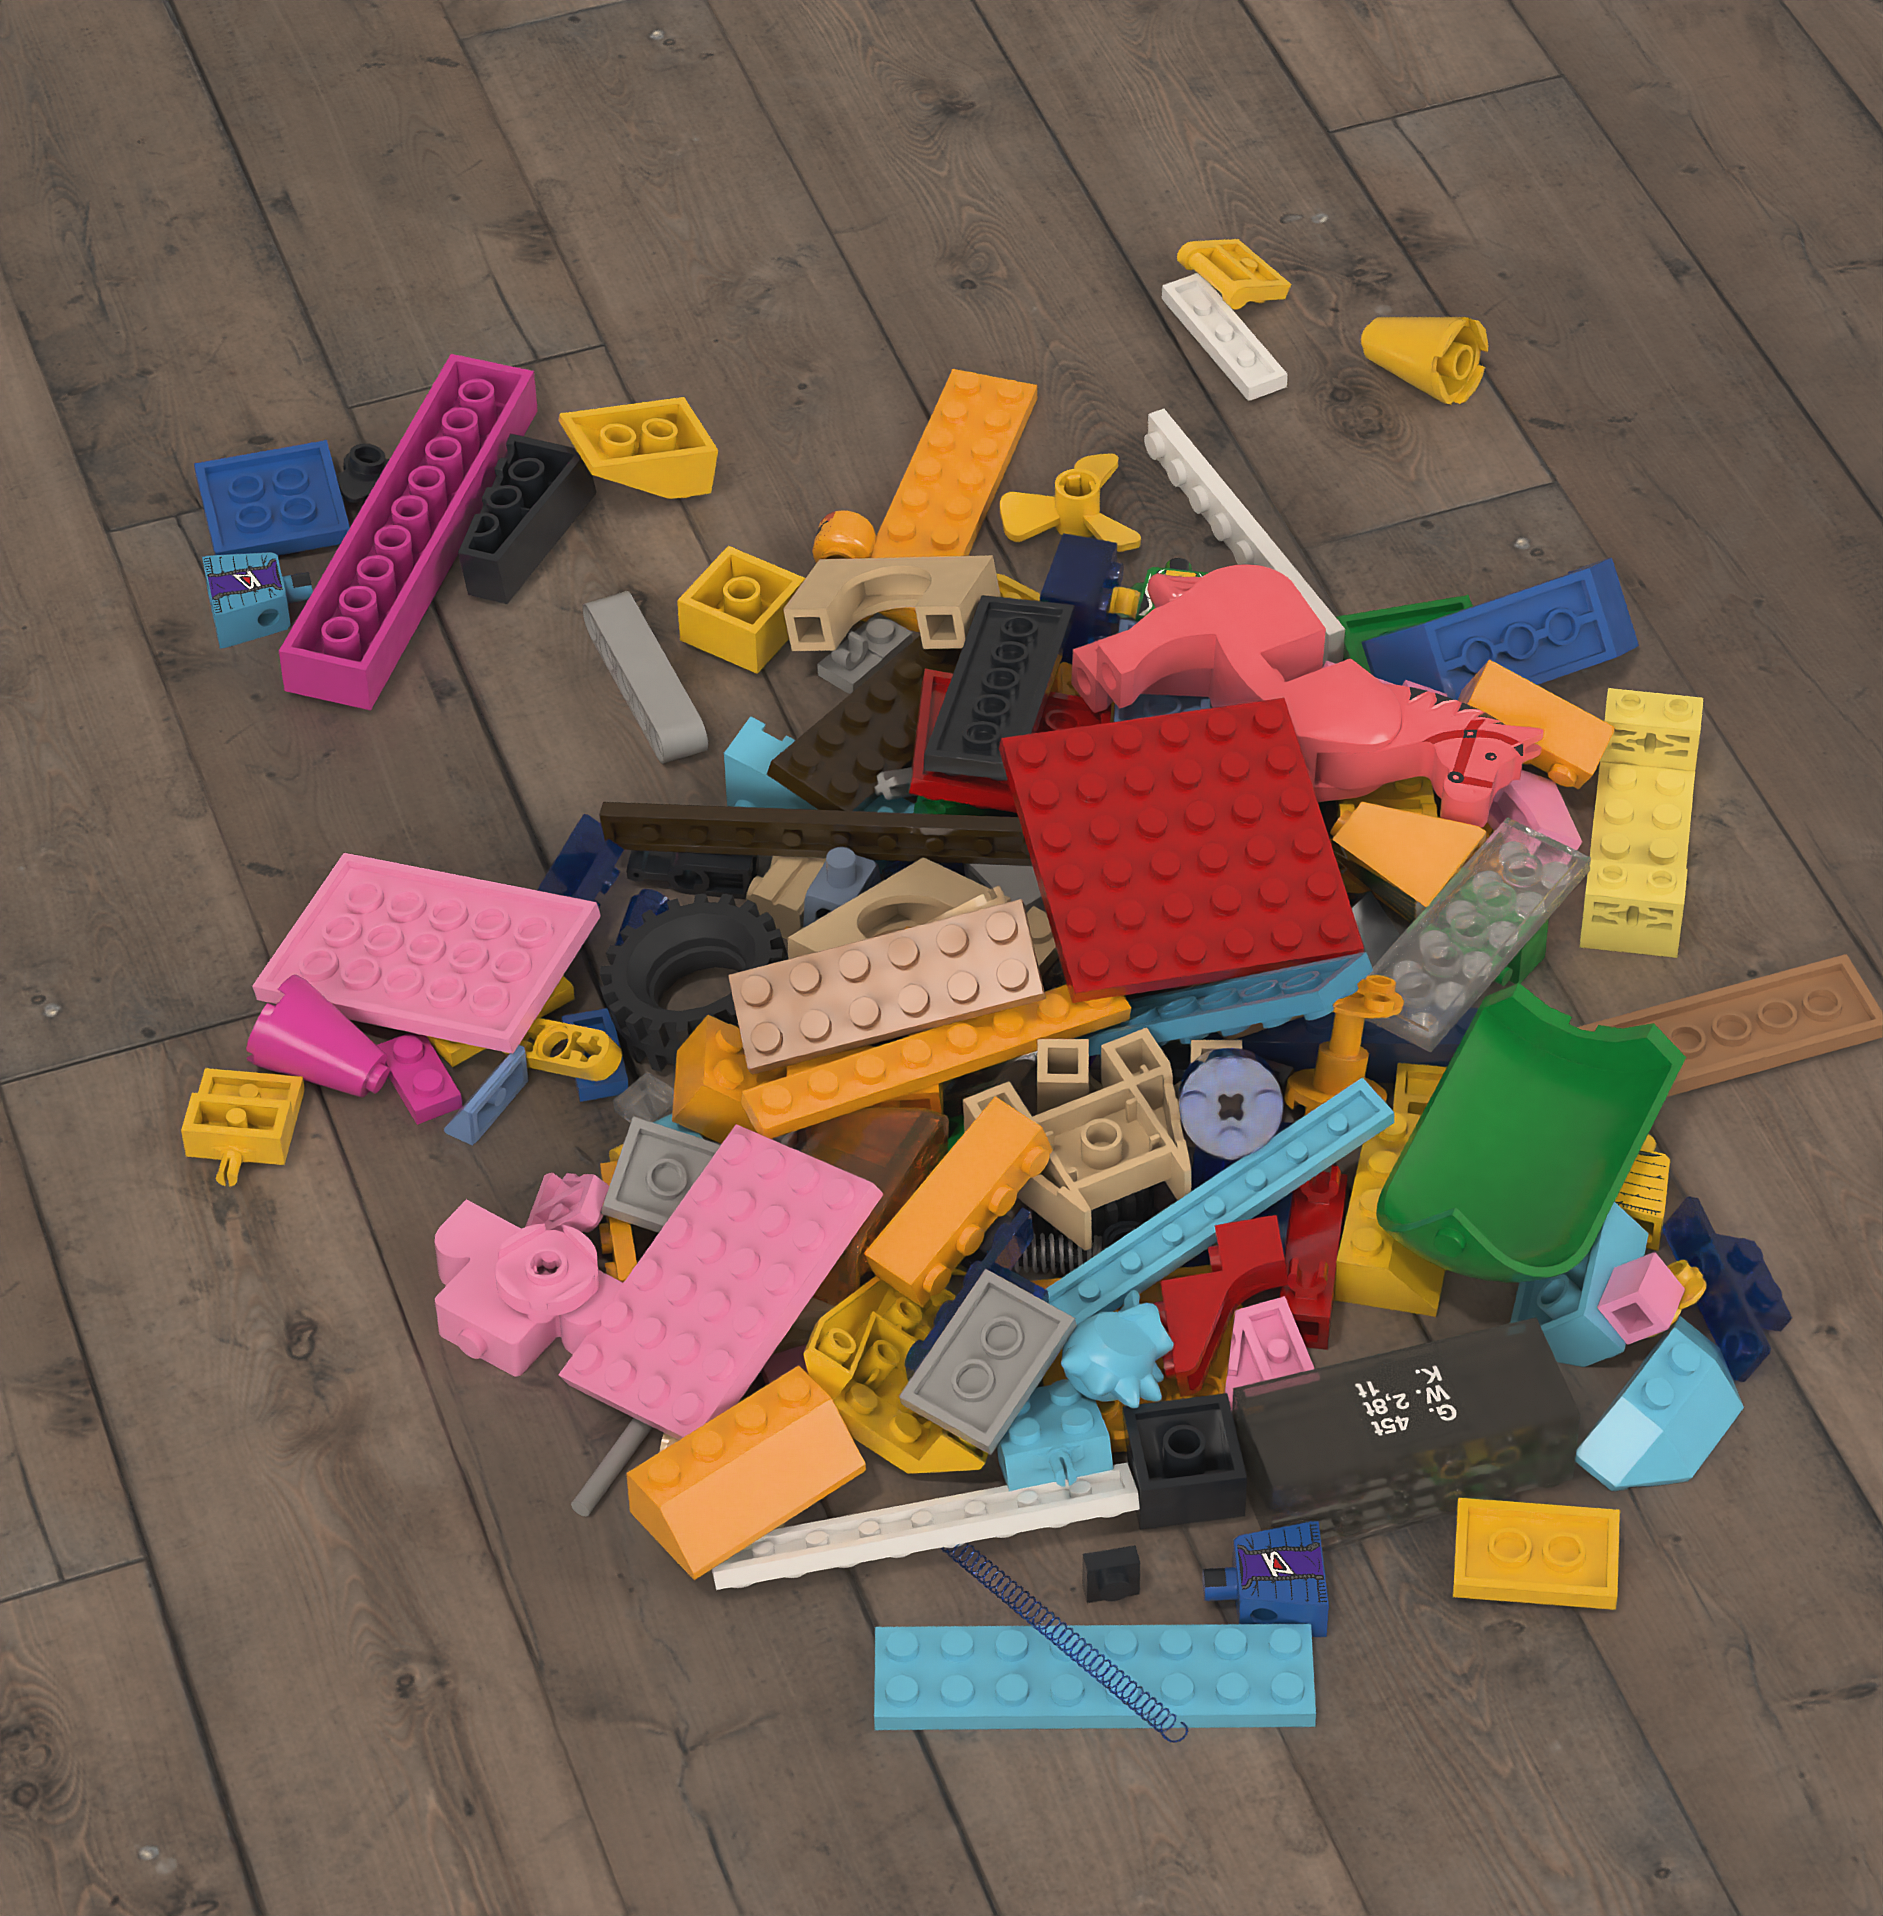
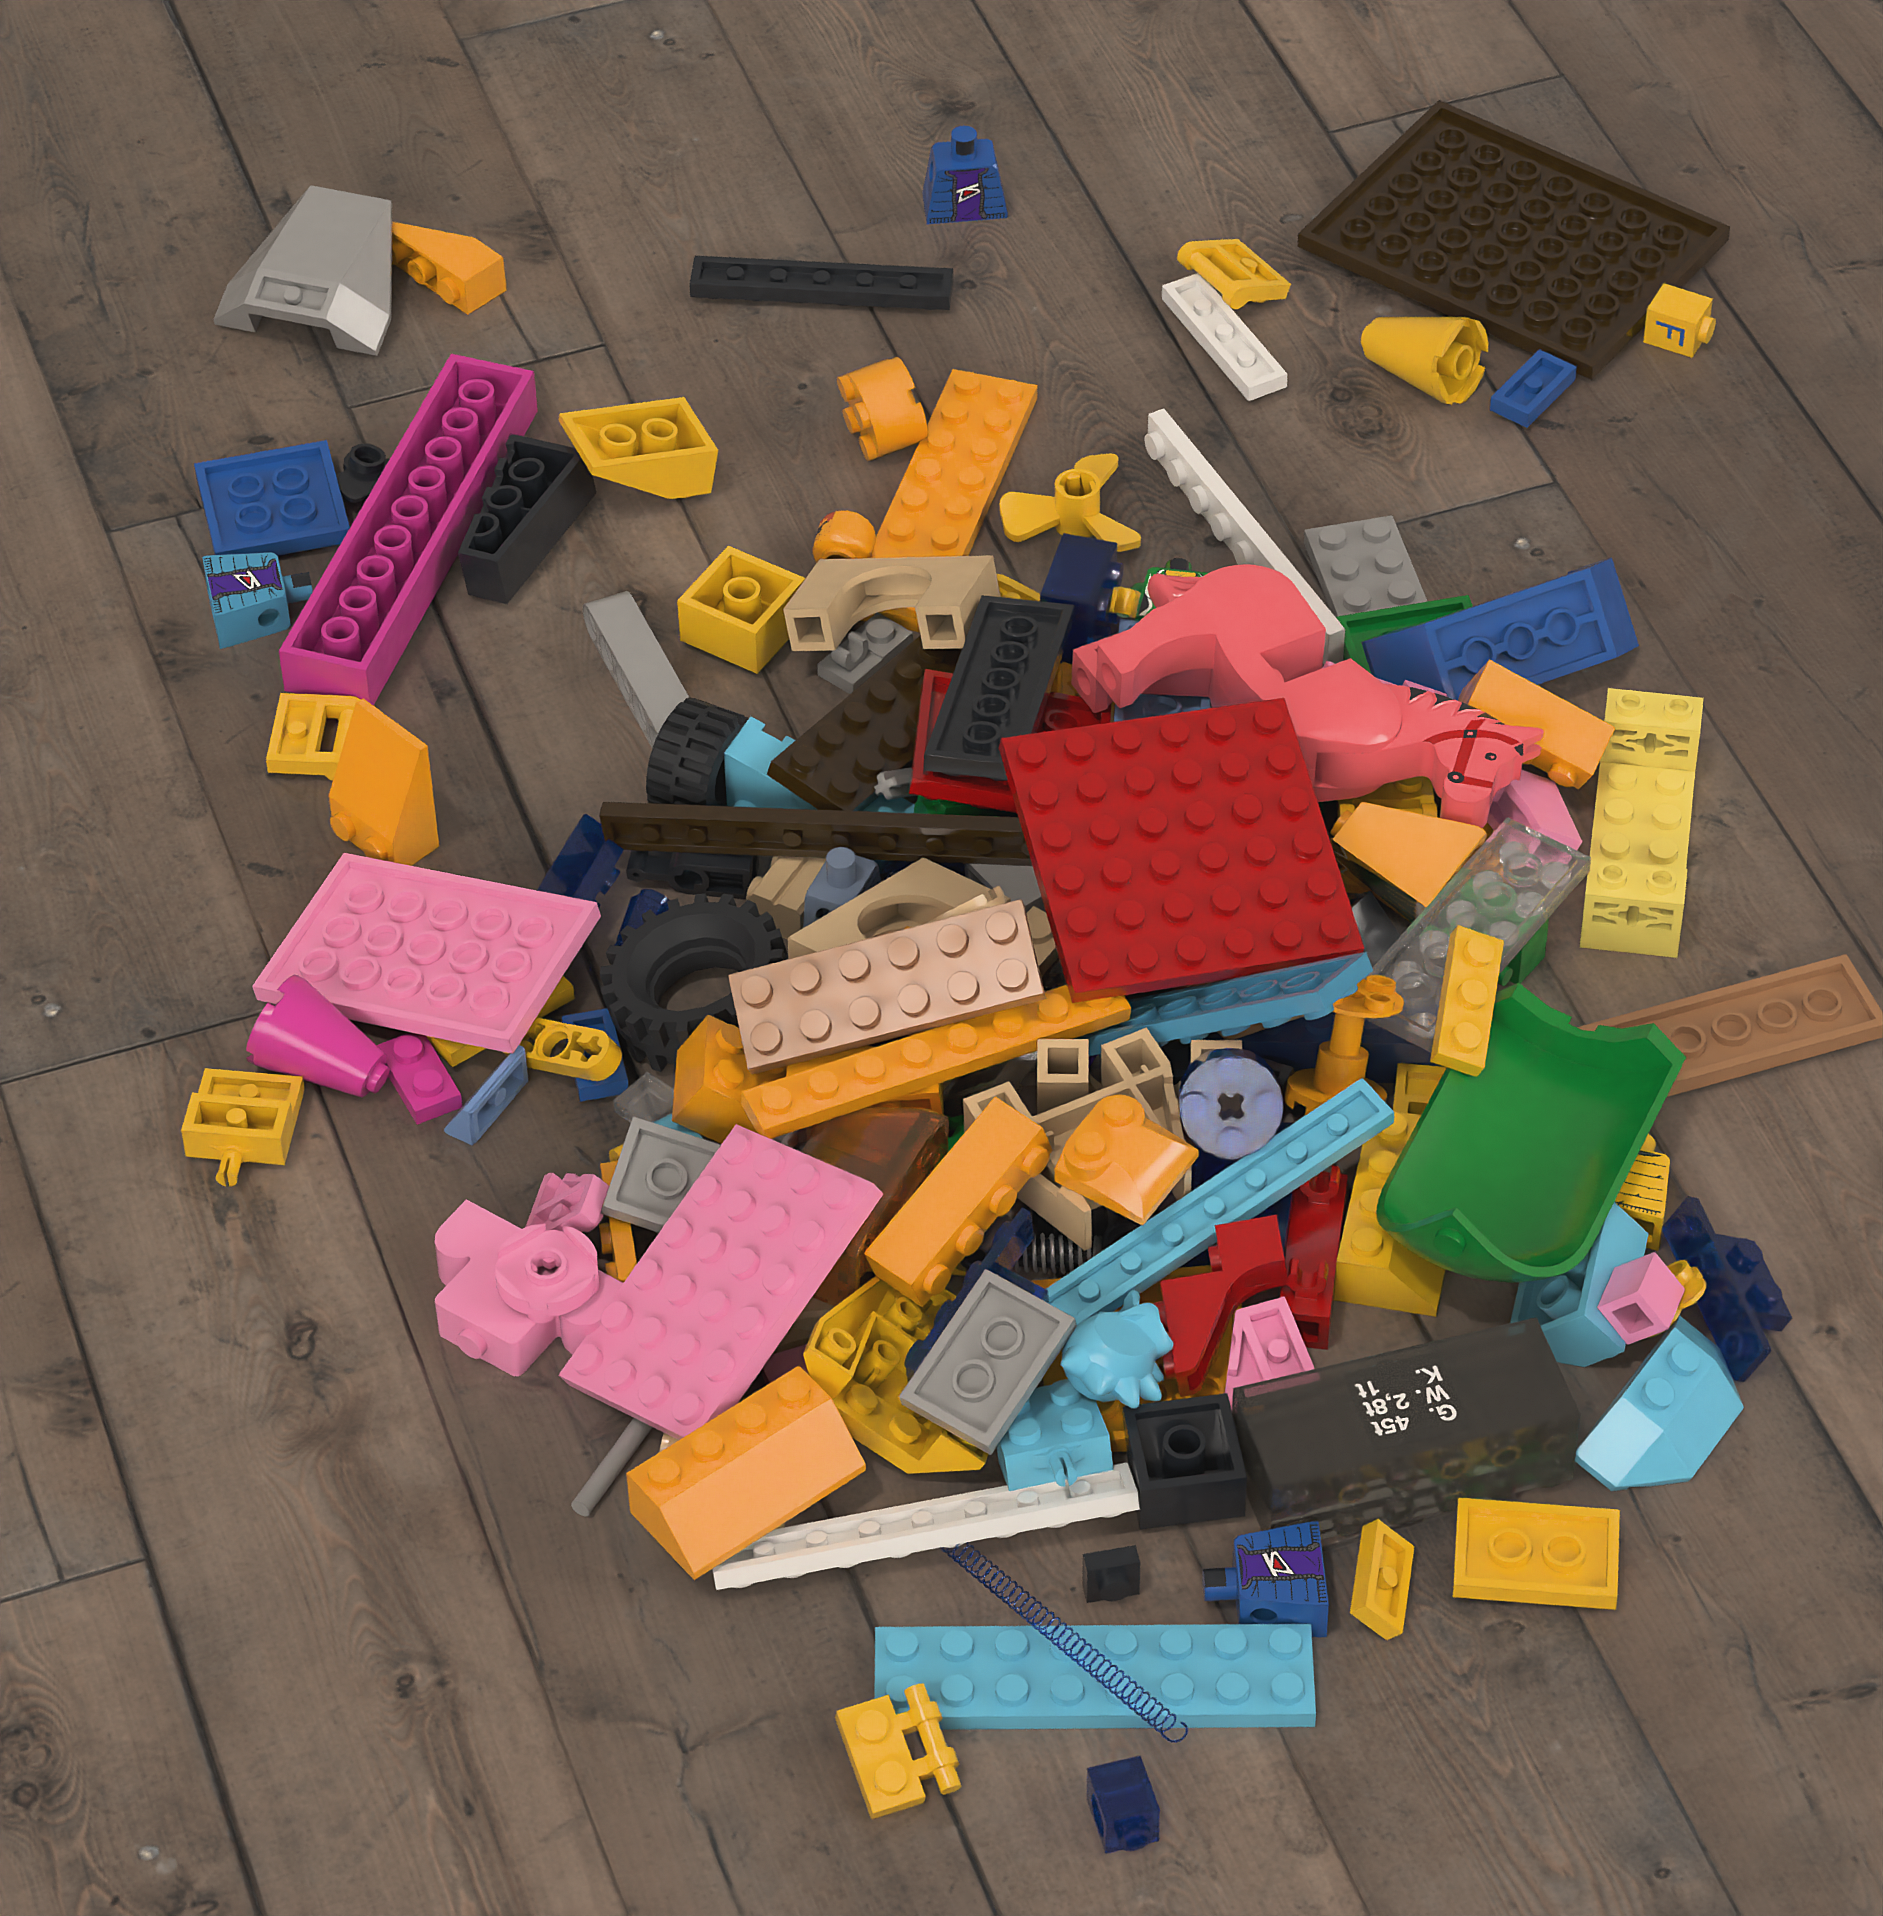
none -> light grey wedge [213,185,393,356]
none -> yellow plate [266,693,361,781]
none -> light orange slope [329,698,439,866]
none -> light orange slope [392,222,507,315]
none -> black tyre [646,698,748,806]
none -> black plate [689,256,954,310]
none -> yellow plate [835,1683,962,1820]
none -> light orange brick [837,357,928,461]
none -> blue torso [922,126,1008,224]
none -> light orange slope [1054,1095,1199,1226]
none -> clear blue brick [1087,1755,1160,1854]
none -> dark brown plate [1297,100,1730,380]
none -> light grey plate [1304,515,1428,617]
none -> yellow plate [1350,1519,1415,1640]
none -> yellow plate [1430,925,1504,1077]
none -> blue plate [1490,349,1577,428]
none -> yellow brick [1643,283,1716,358]

